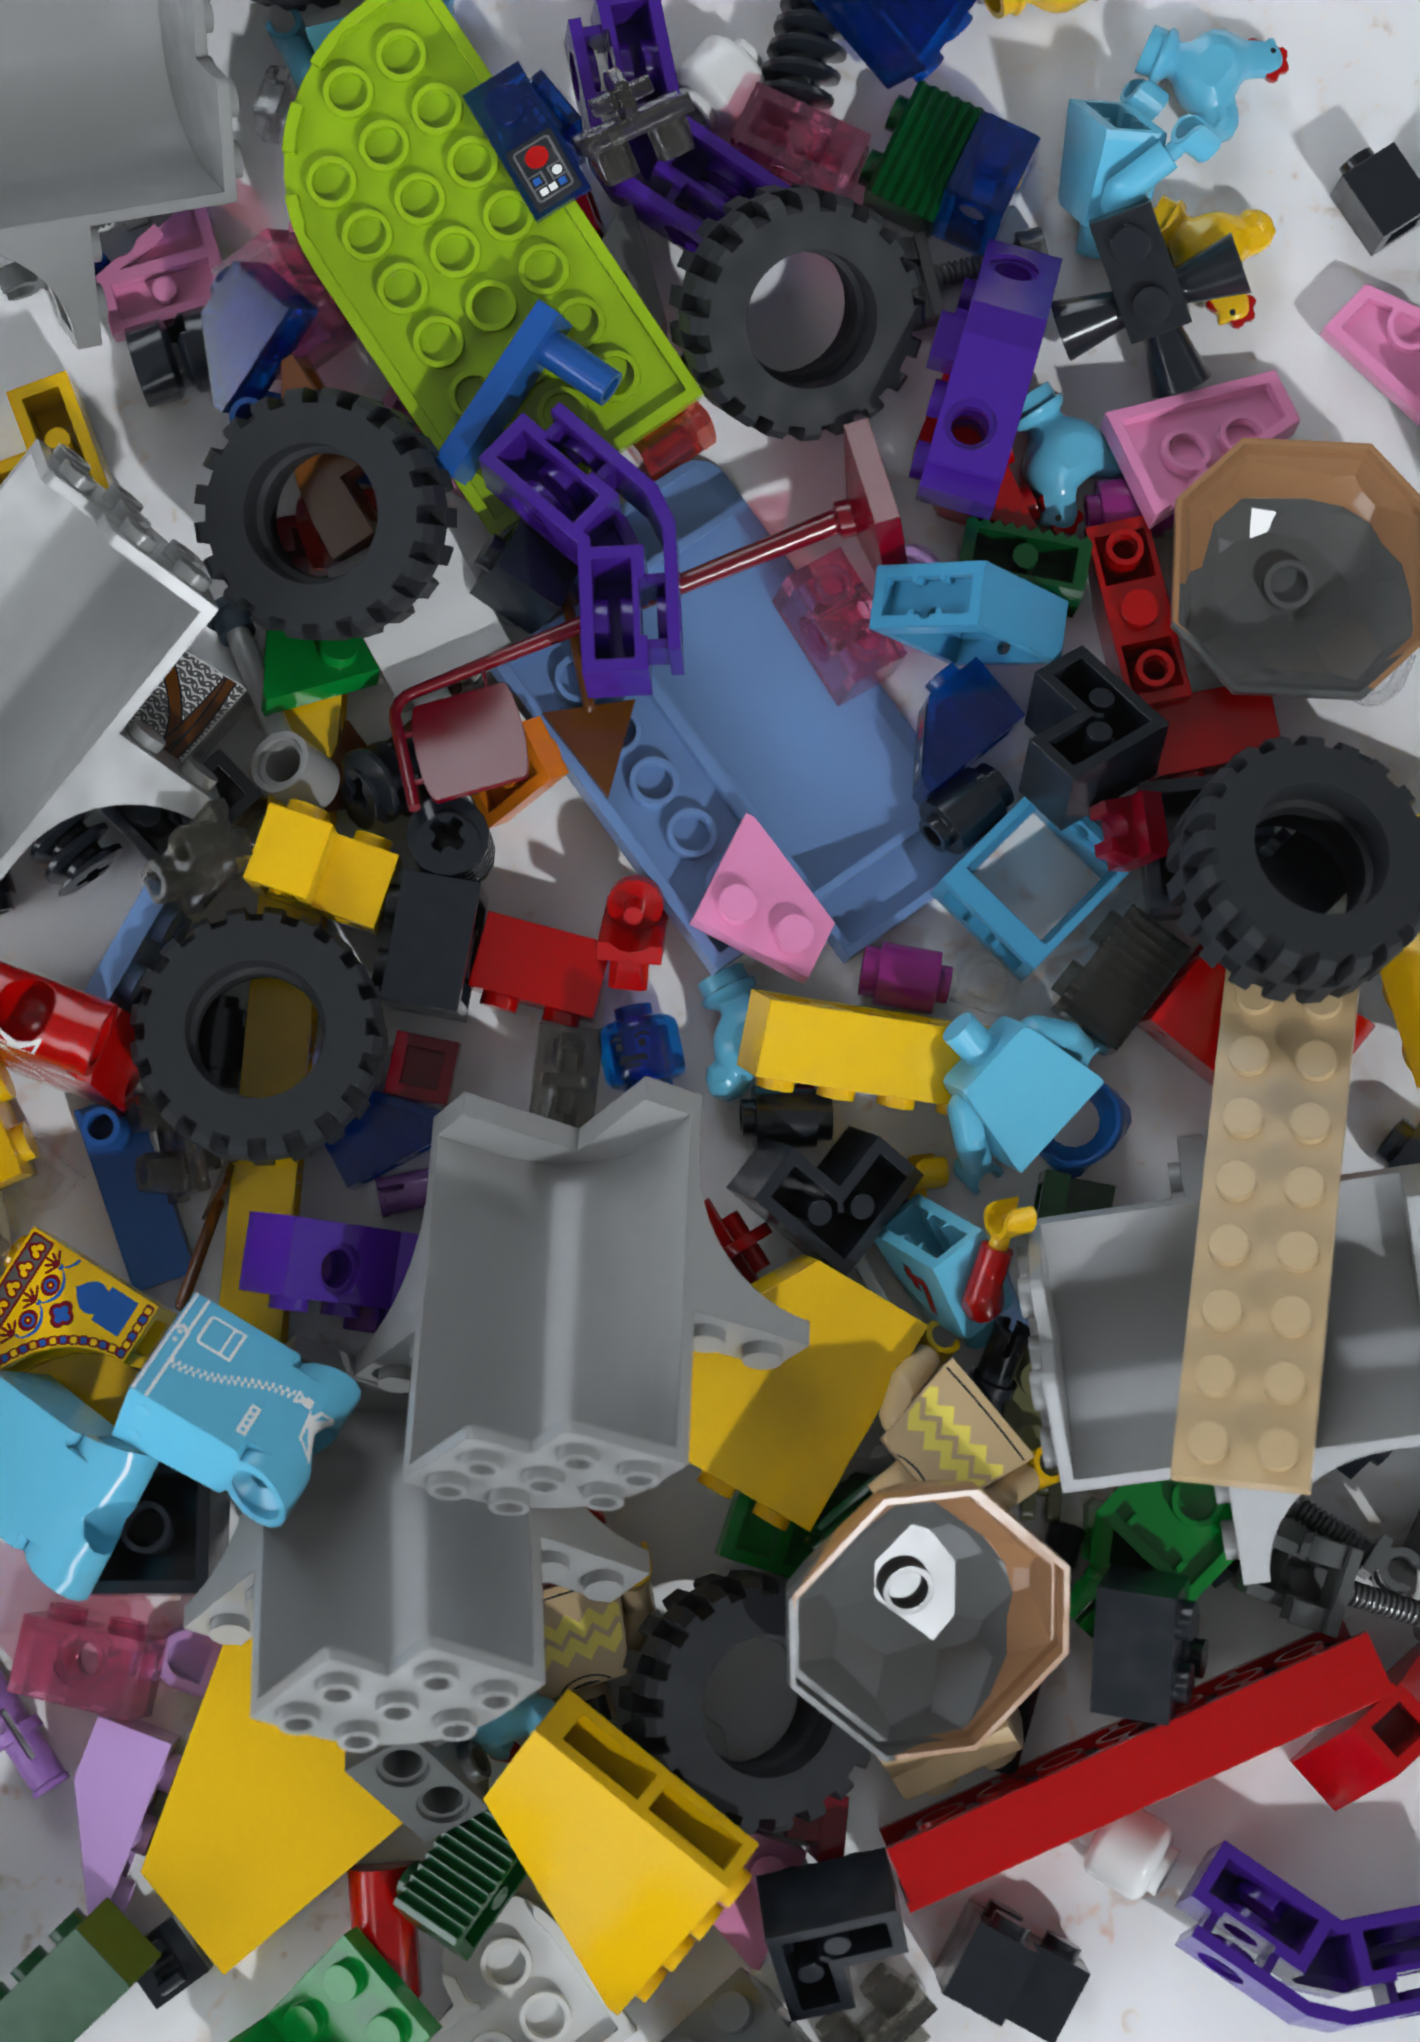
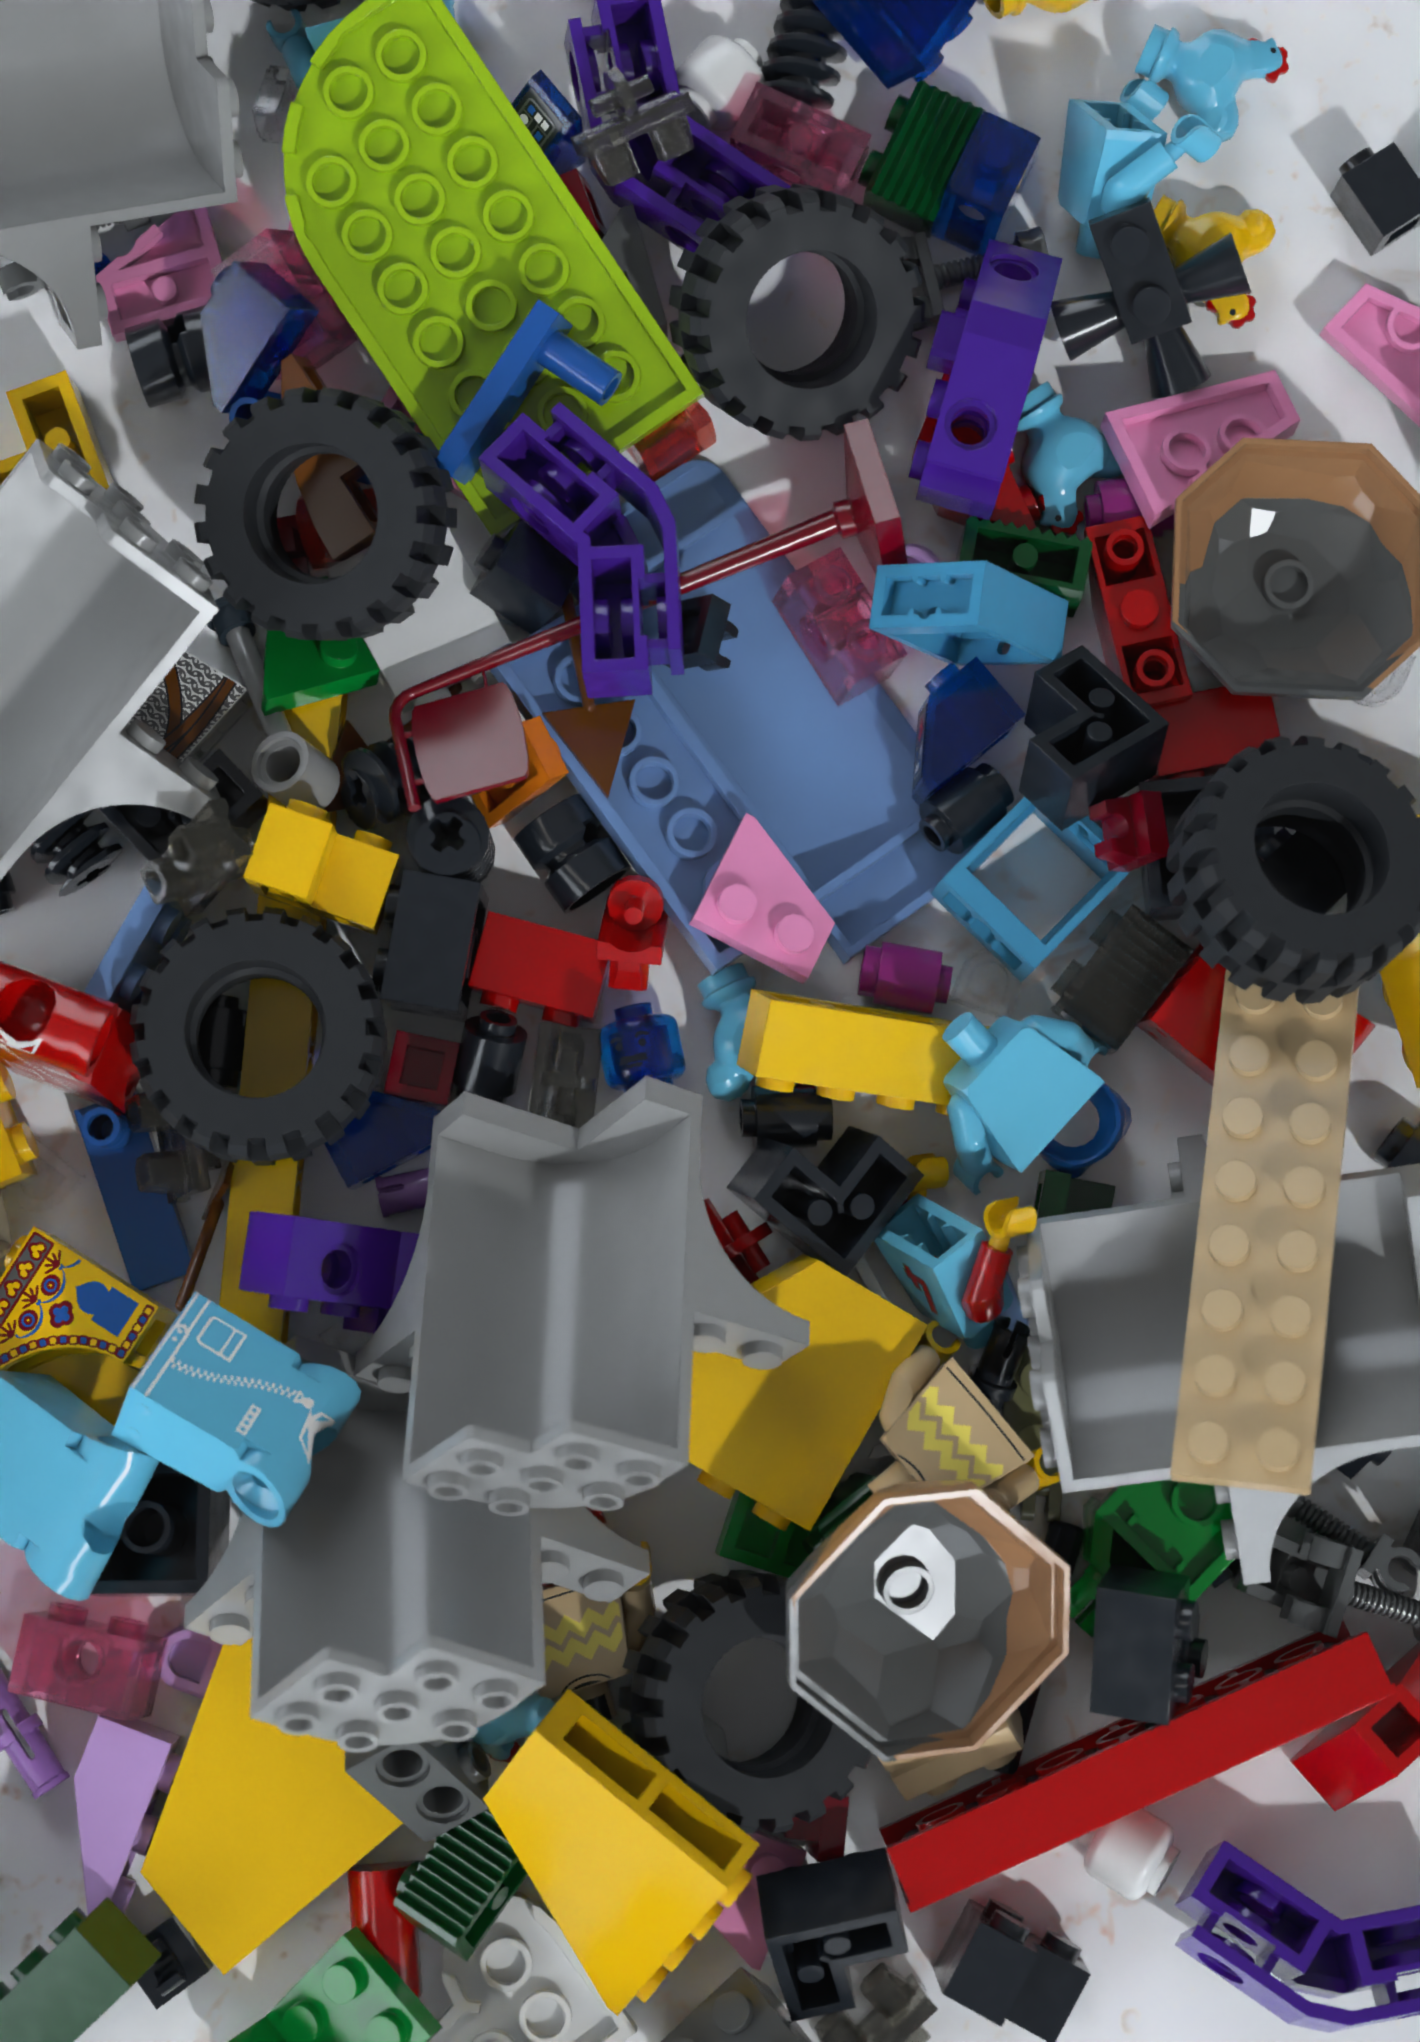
clear blue slope [462,61,592,224] -> none
none -> black brick [454,1009,528,1104]
none -> black wheel [513,794,631,914]
none -> black tile [665,594,739,671]

